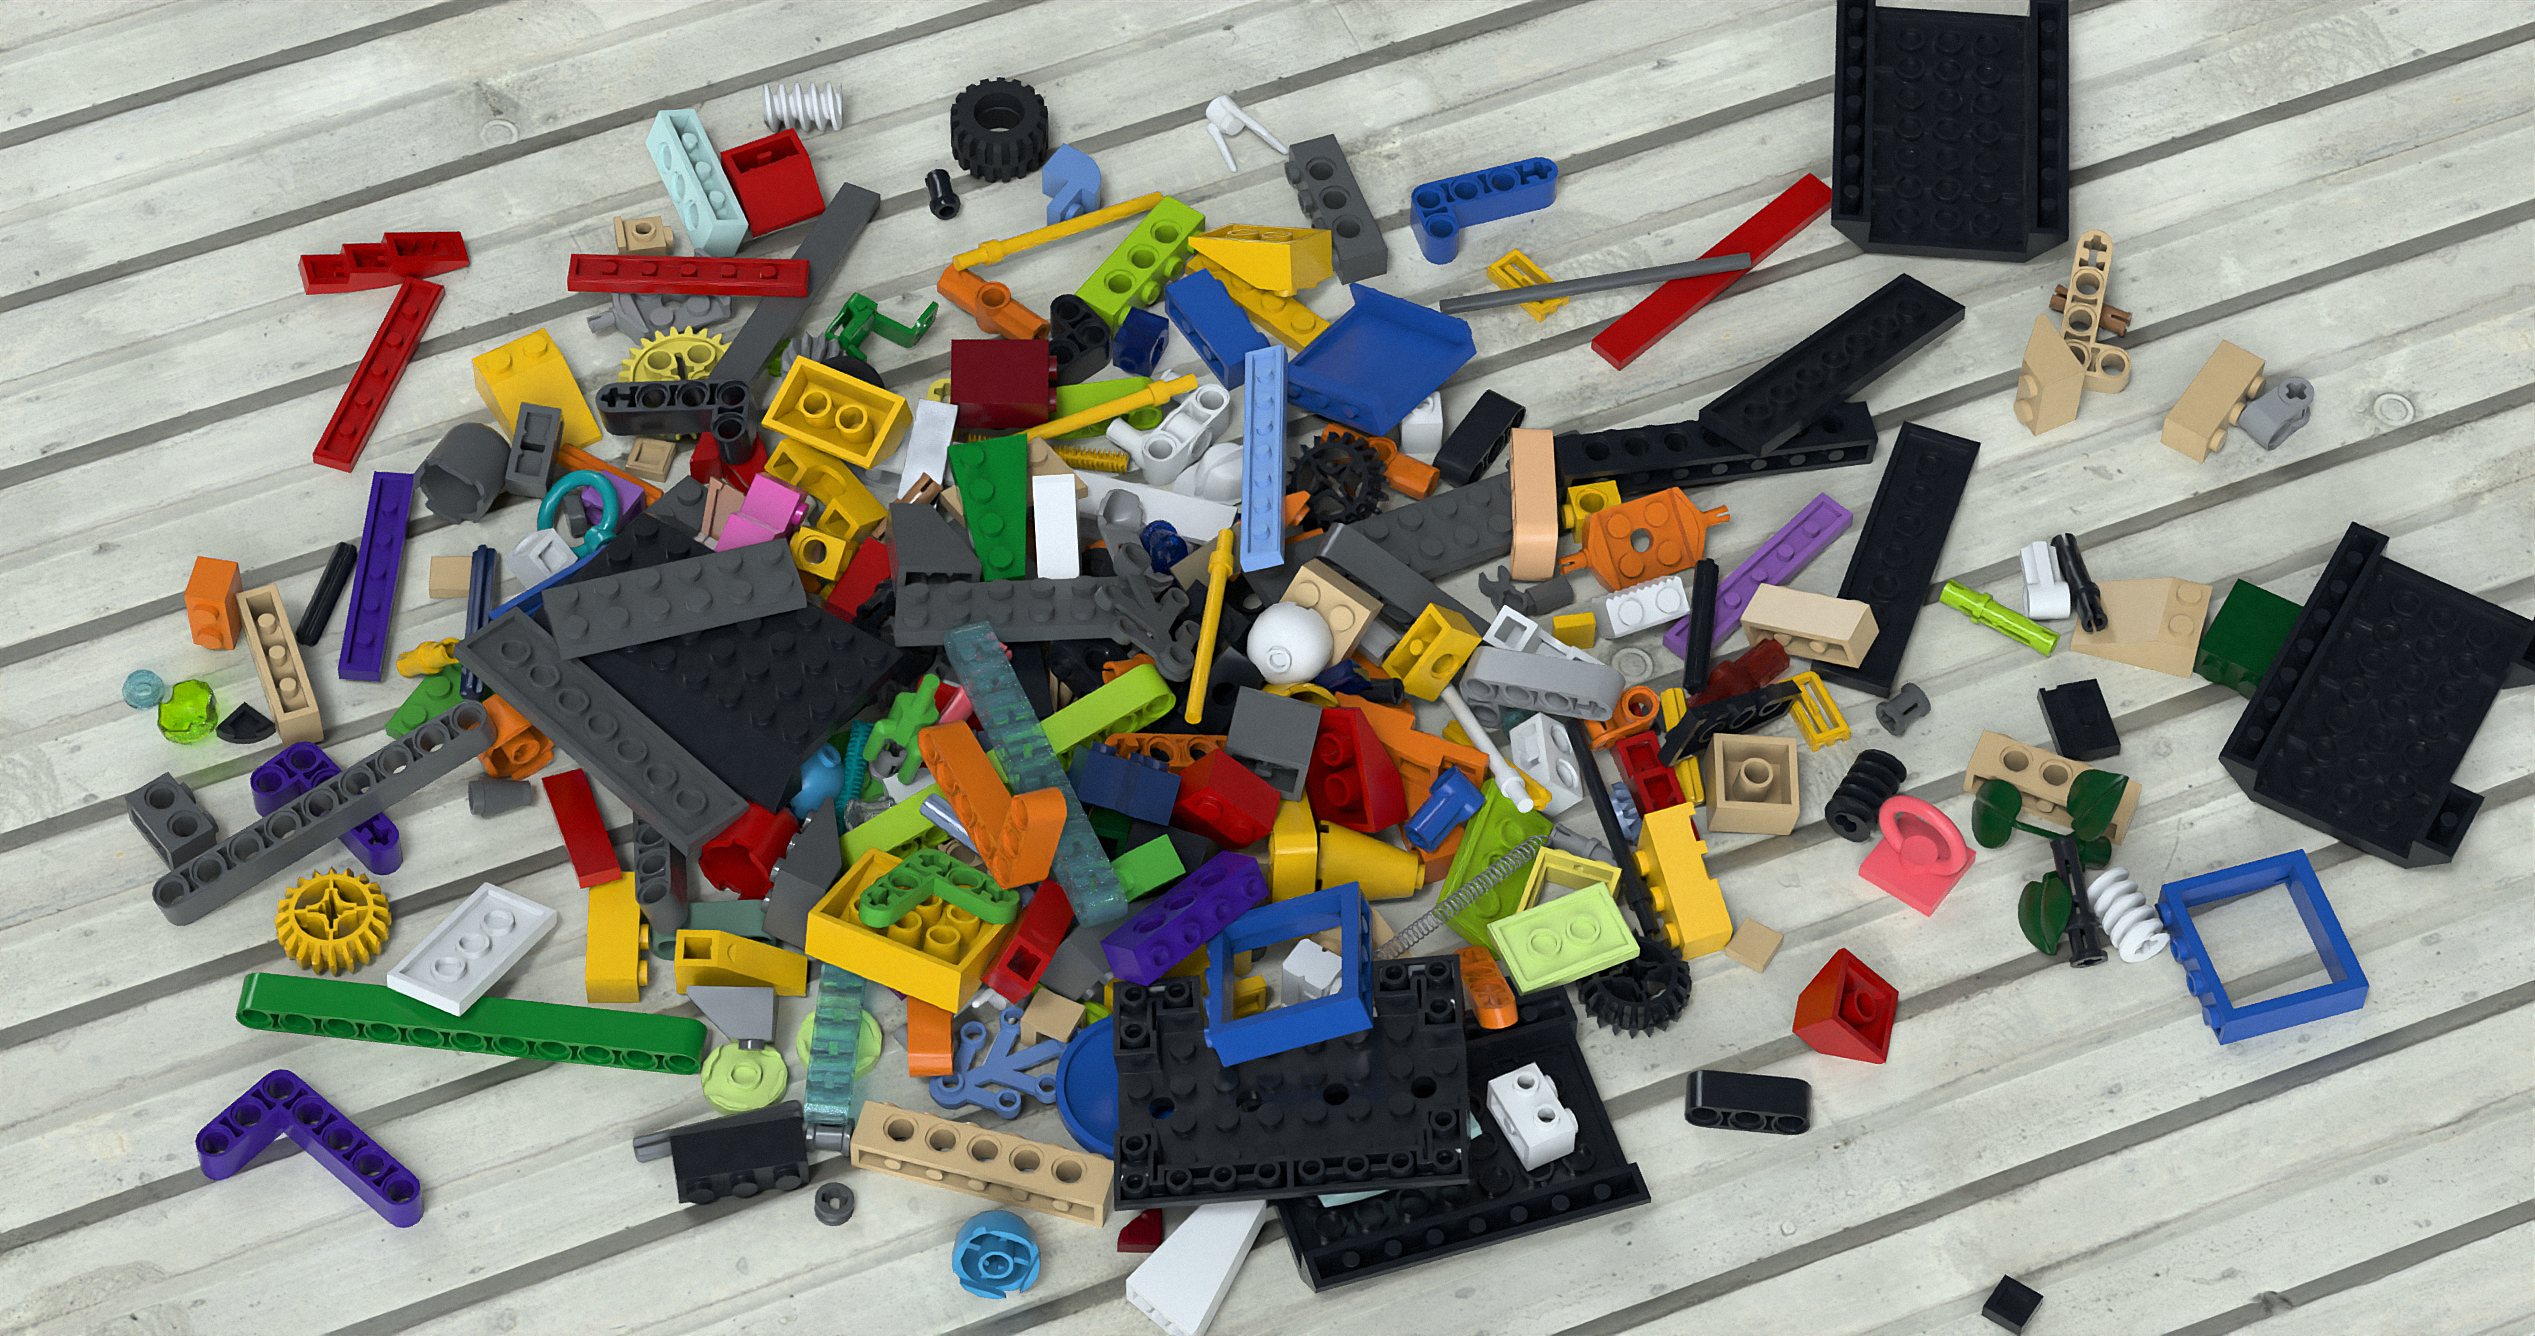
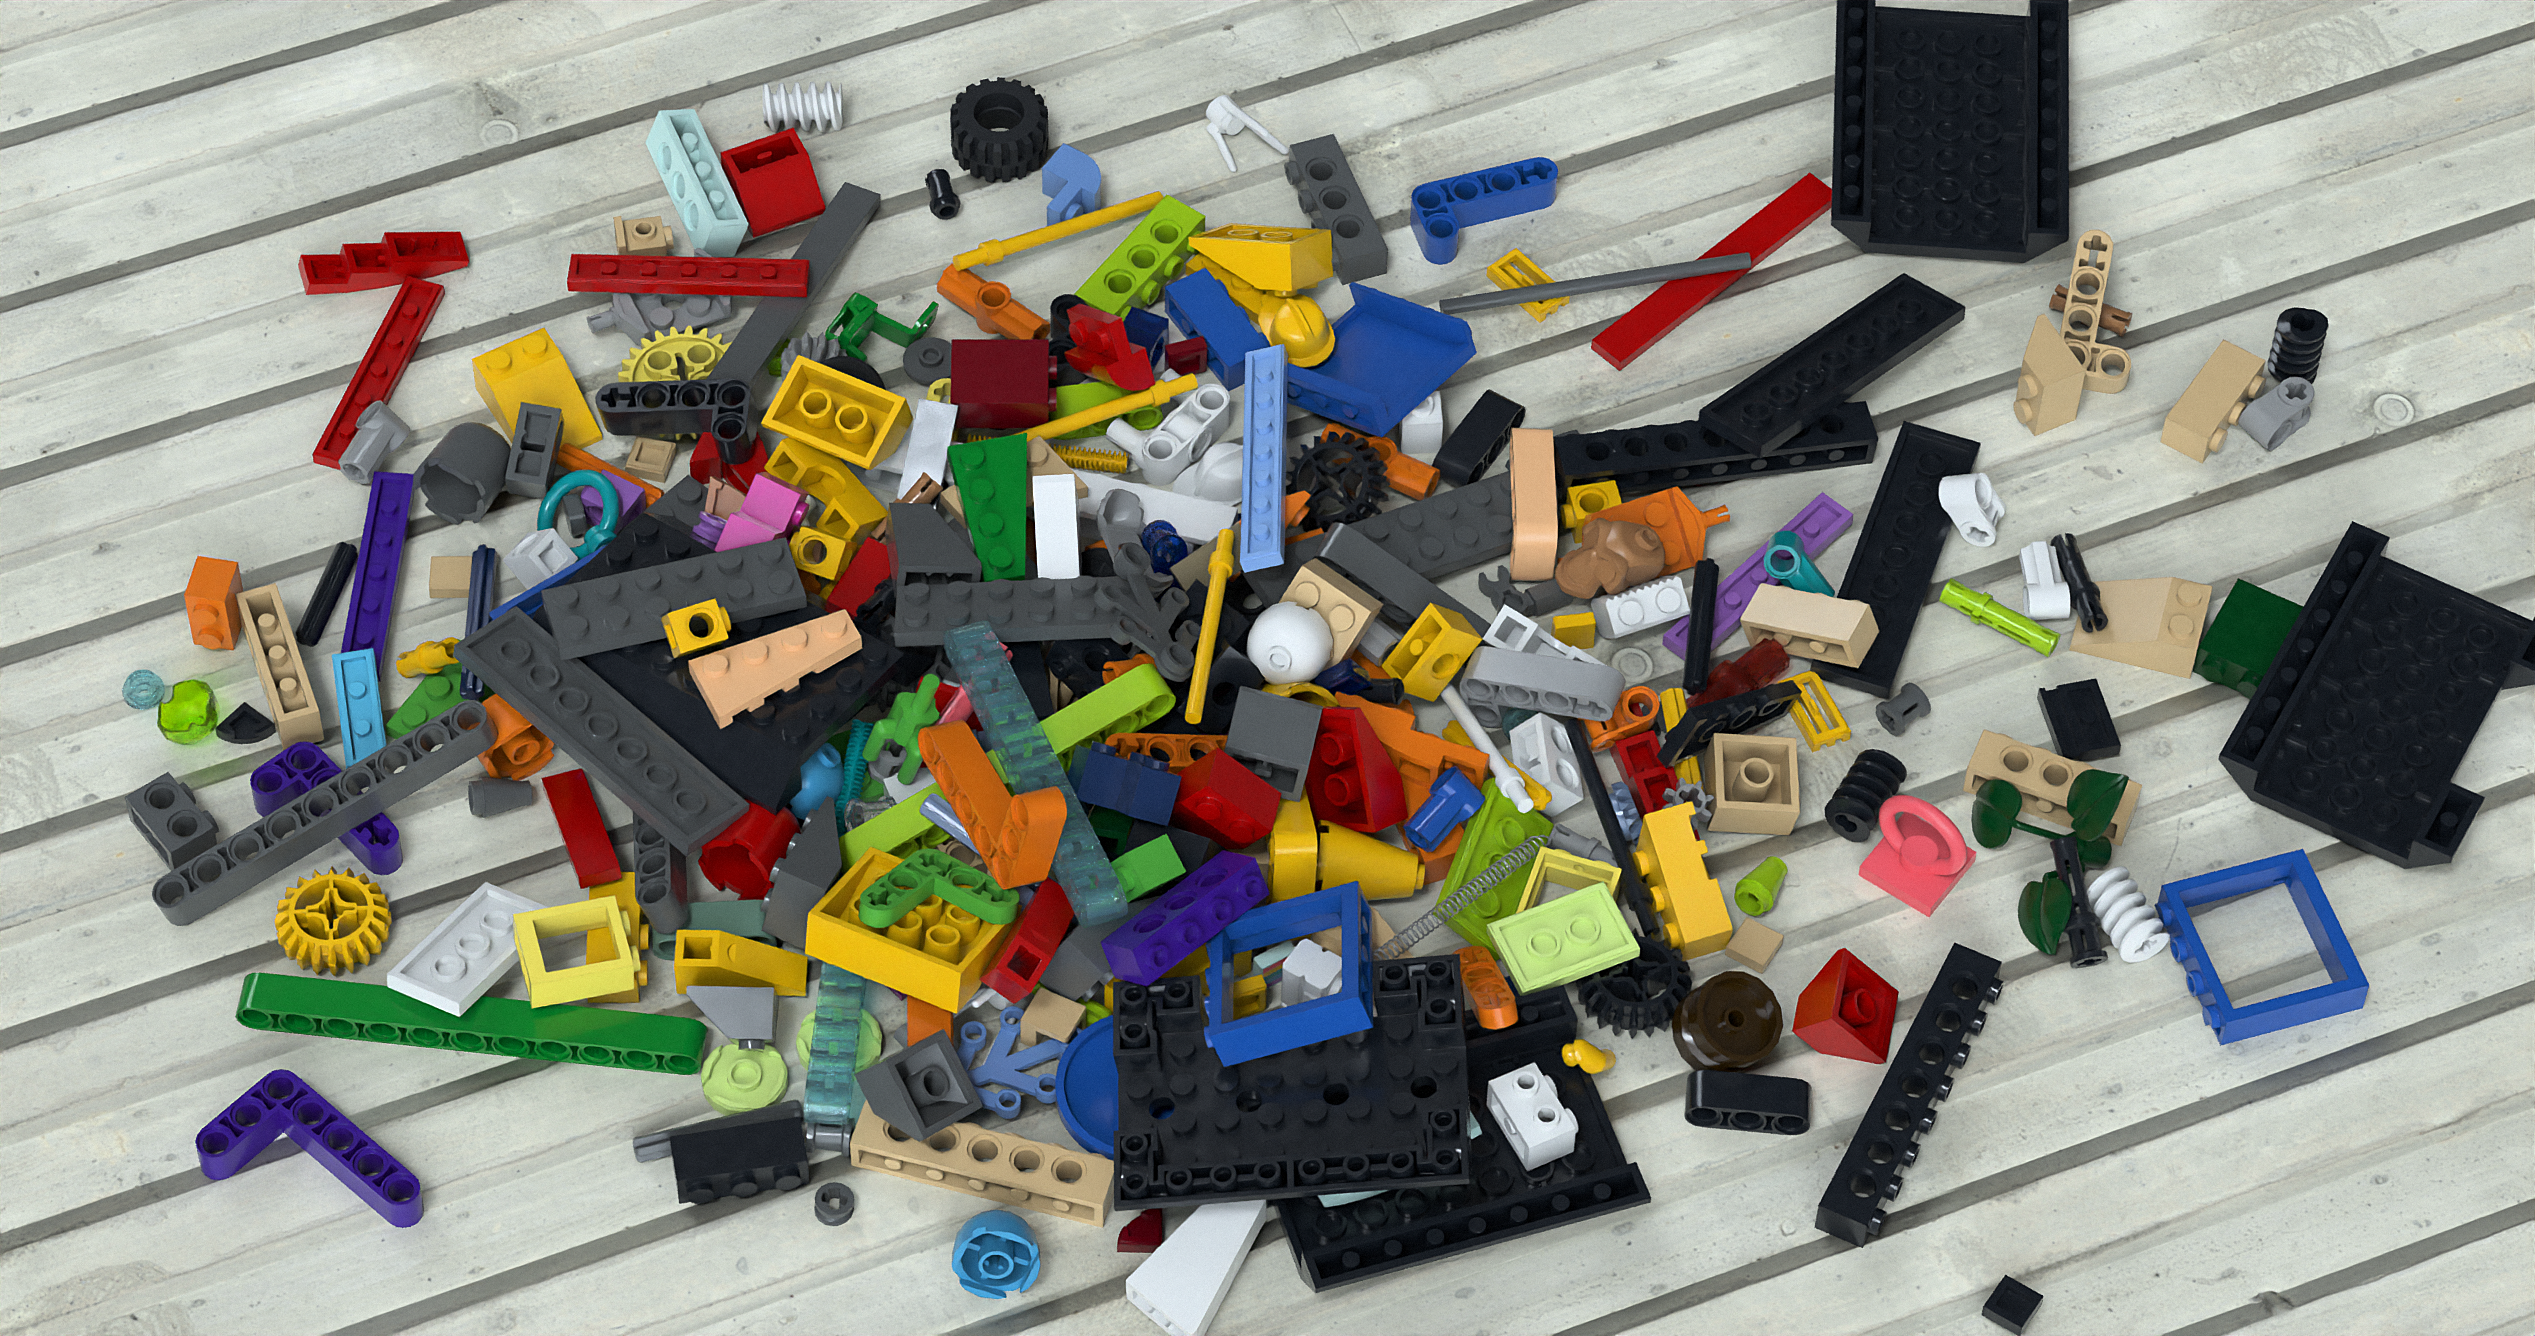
none -> medium azure tile [332,648,387,769]
none -> light grey piece [338,400,410,484]
none -> light yellow window [513,895,640,1009]
none -> yellow brick [661,598,731,658]
none -> light nougat wing [688,609,862,729]
none -> medium lavender bush [692,511,727,543]
none -> dark grey slope [854,1029,983,1142]
none -> dark grey piece [903,337,951,385]
none -> red brick [1064,304,1156,391]
none -> dark red tile [1164,336,1207,376]
none -> light aqua tile [1253,940,1295,989]
none -> yellow piece [1258,294,1335,368]
none -> medium nougat head [1554,518,1665,599]
none -> yellow arm [1562,1039,1616,1074]
none -> light grey gear [1662,778,1714,832]
none -> dark brown wheel [1672,971,1783,1073]
none -> lime cone [1734,856,1788,916]
none -> teal piece [1764,531,1835,597]
none -> black brick [1814,942,2004,1248]
none -> white piece [1939,473,2006,547]
none -> black piece [2267,307,2329,385]

